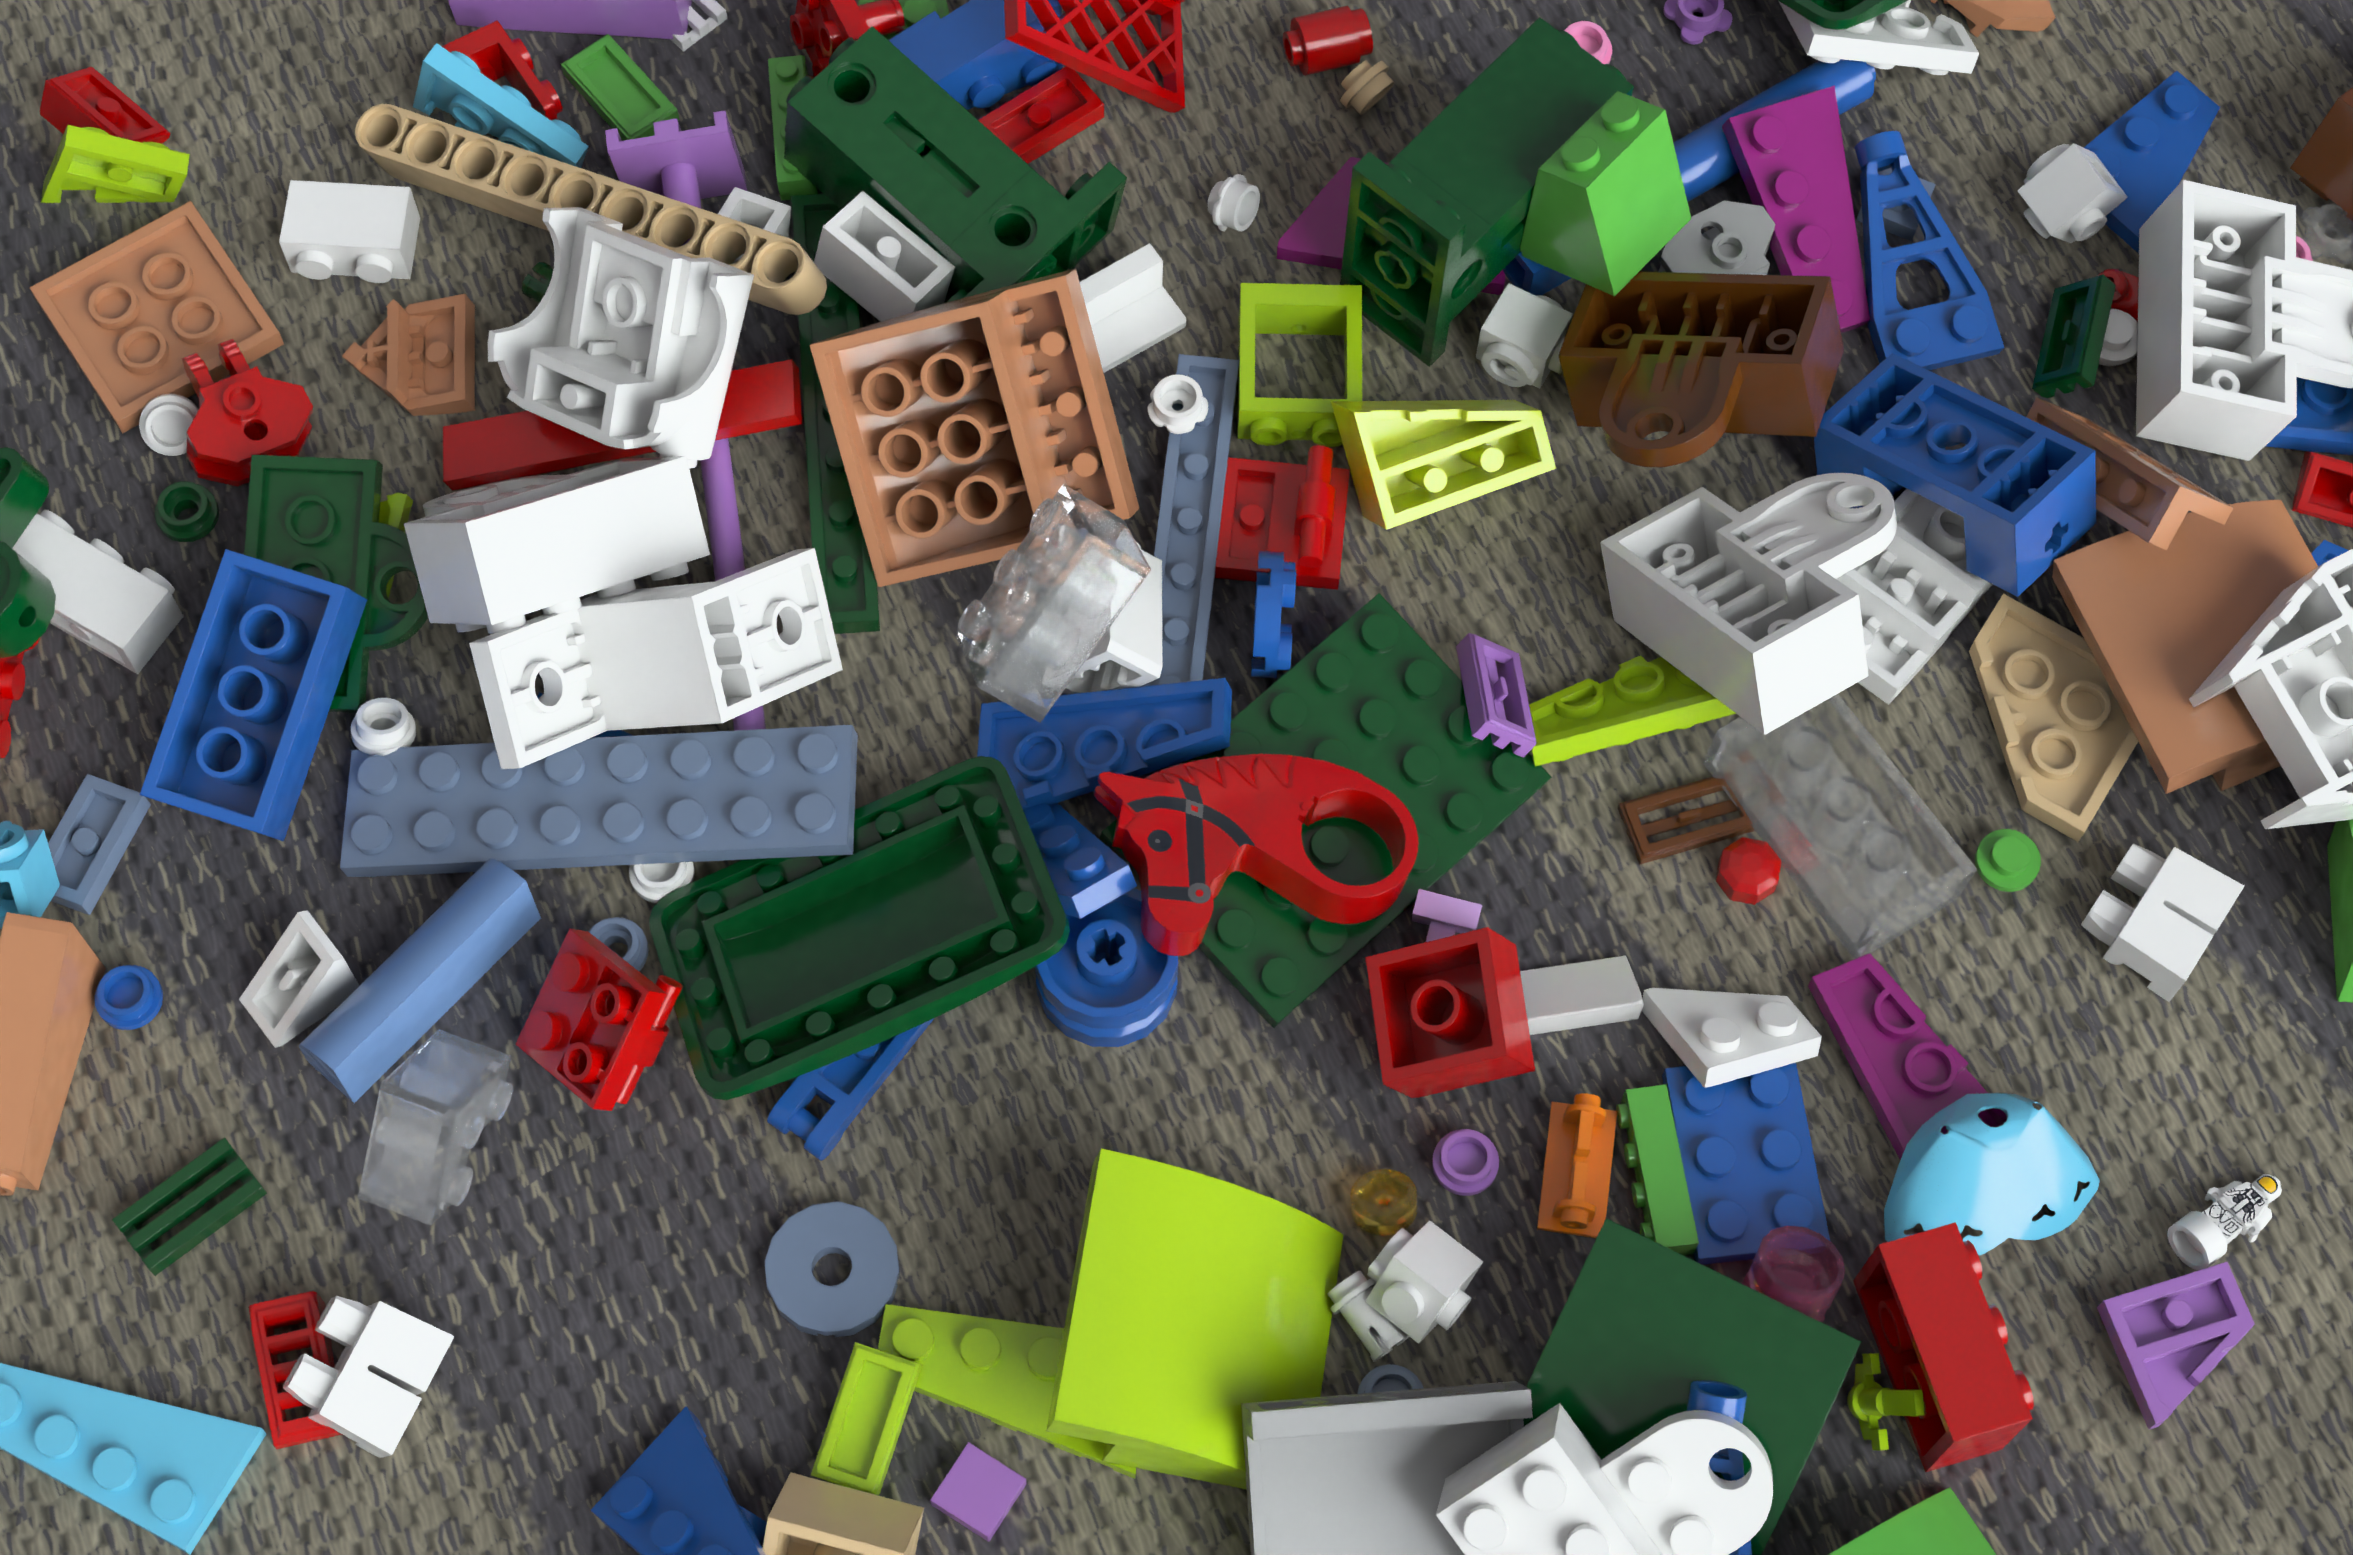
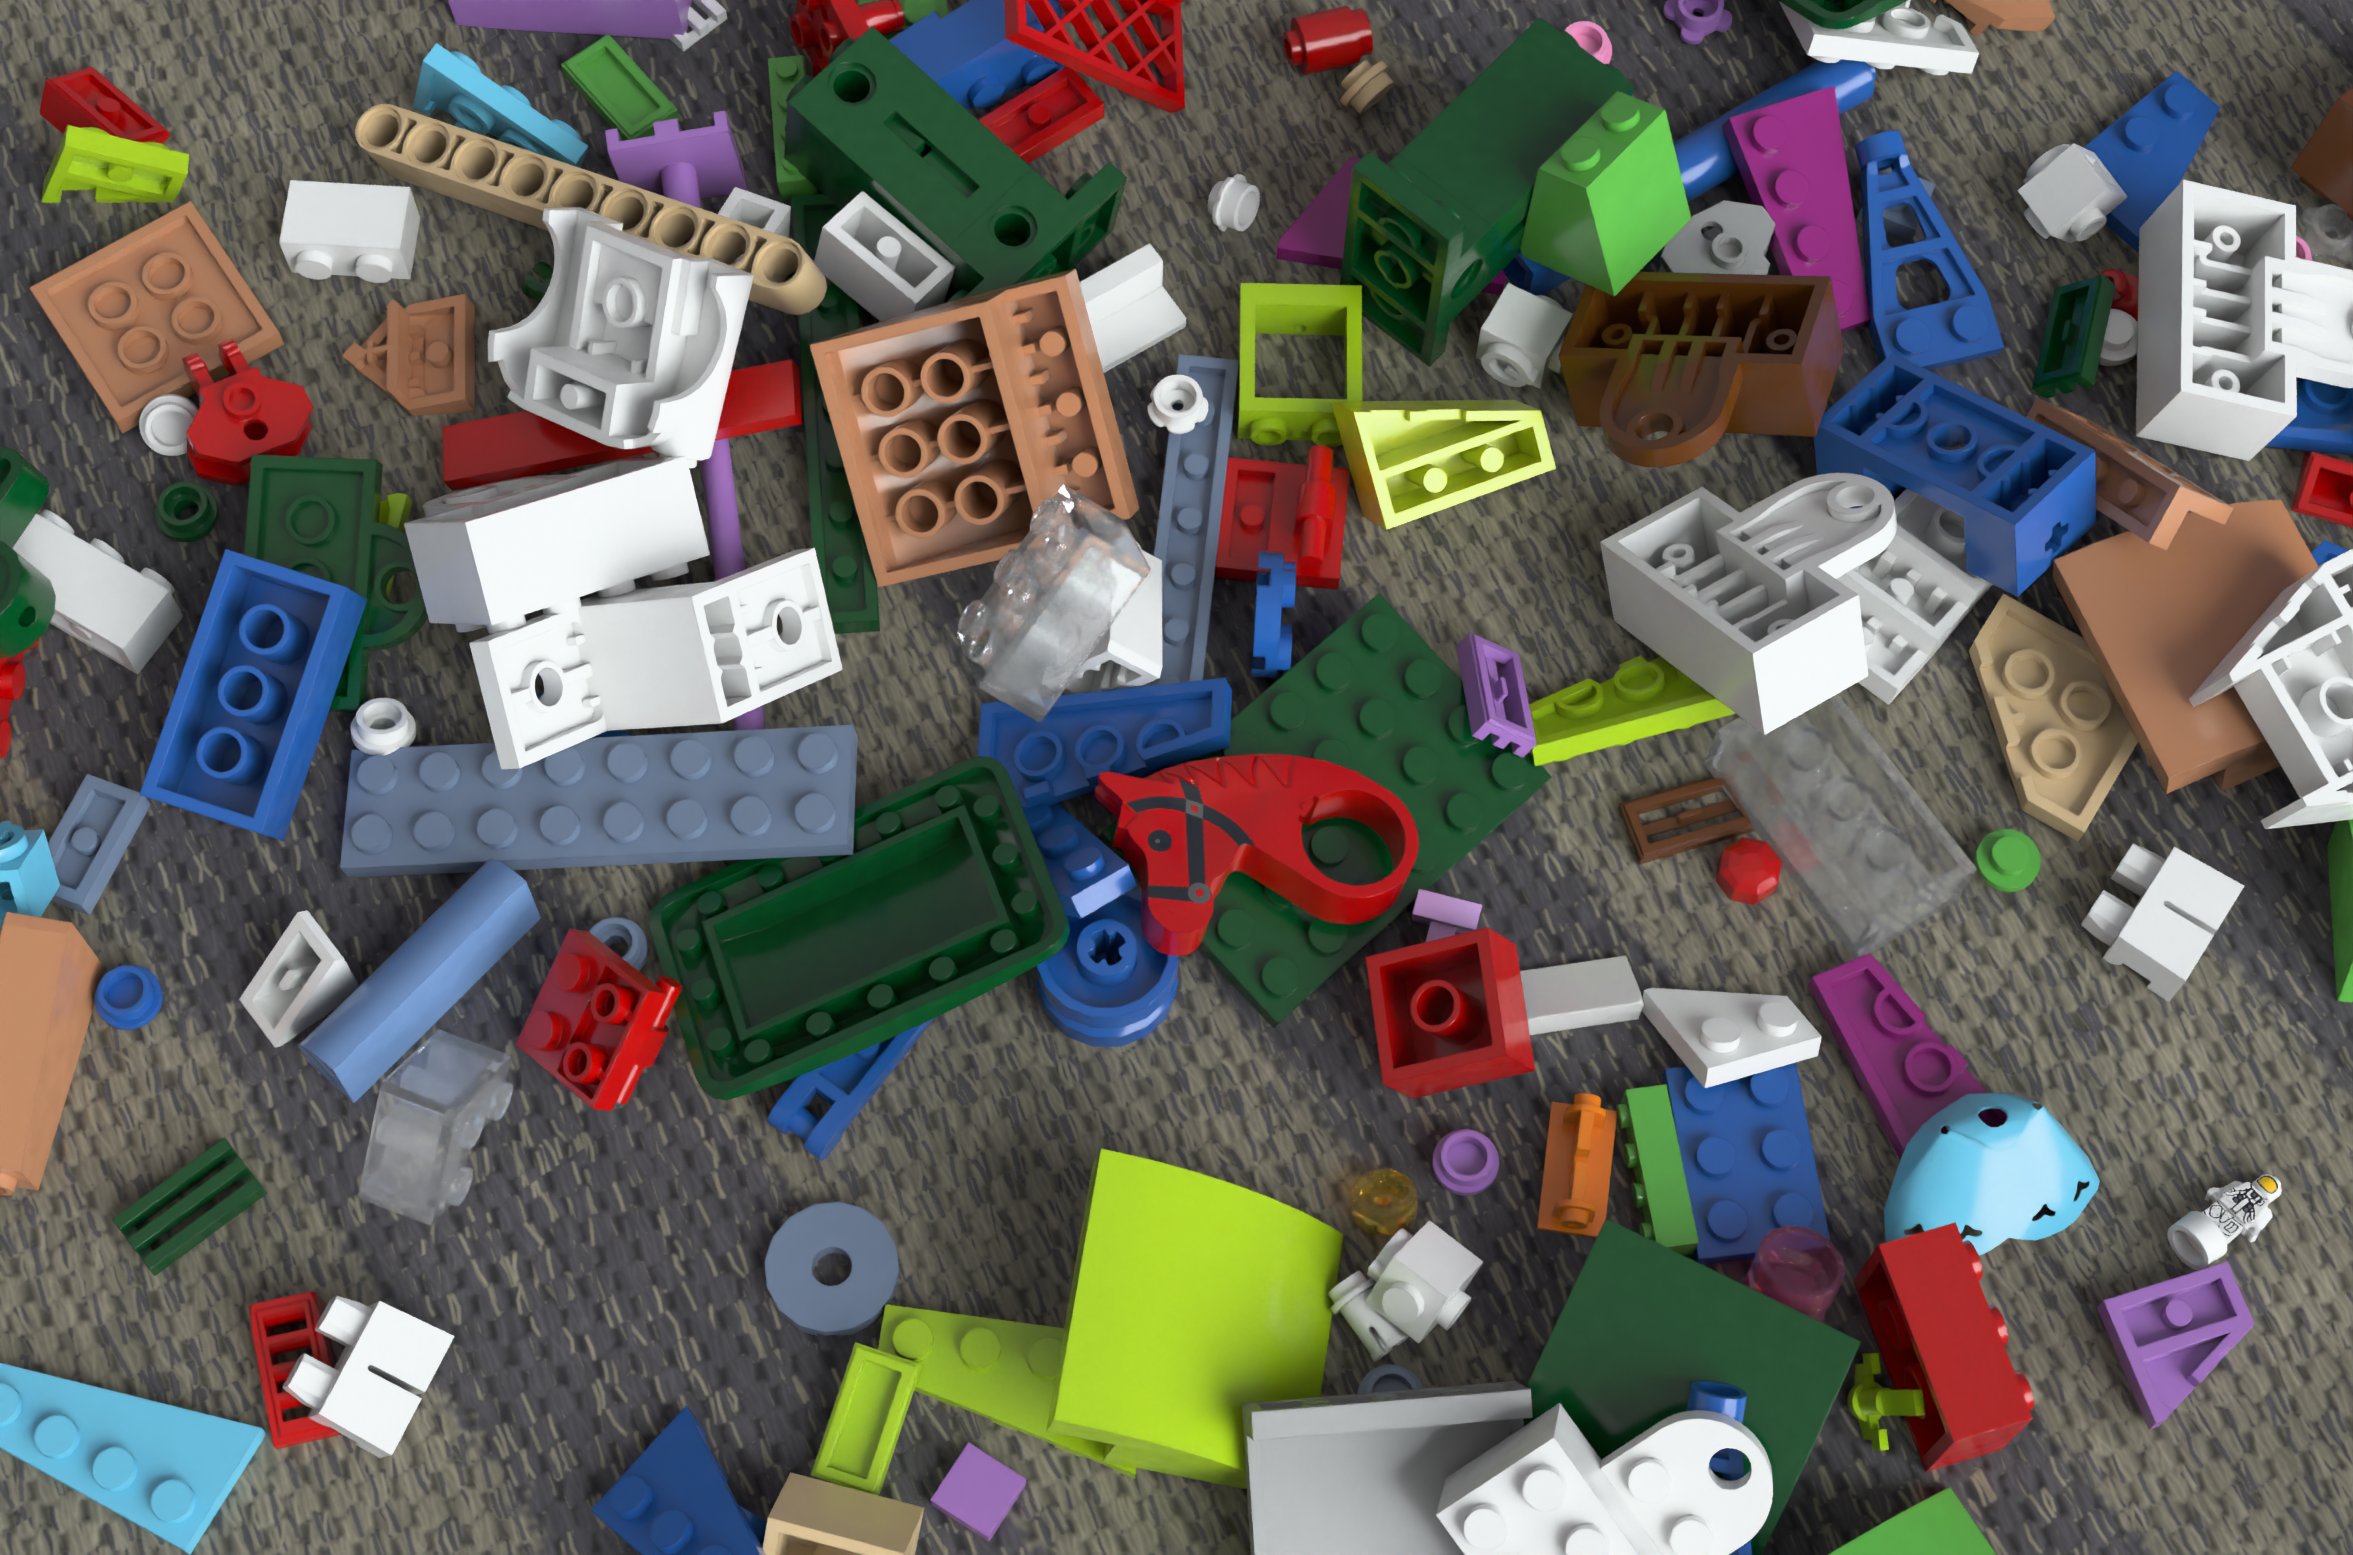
red bracket [442,20,563,121] -> none
white plate [629,862,695,903] -> none

